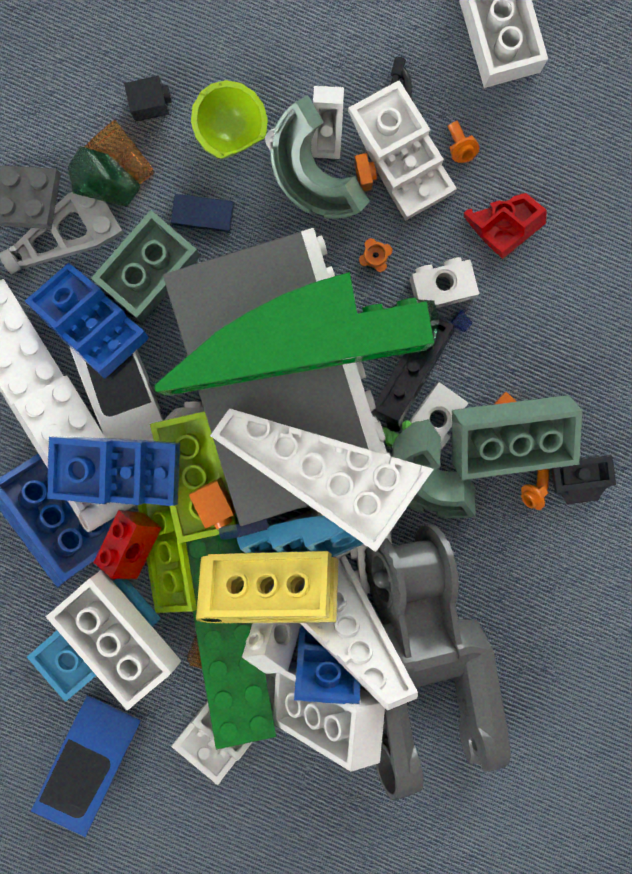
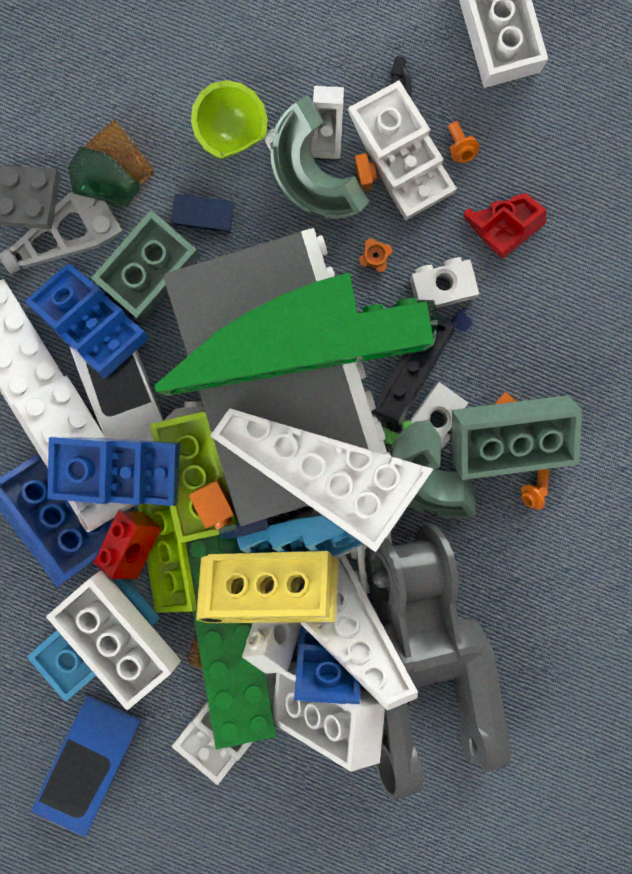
black brick [124,75,172,122] -> none
black slope [551,455,616,504] -> none

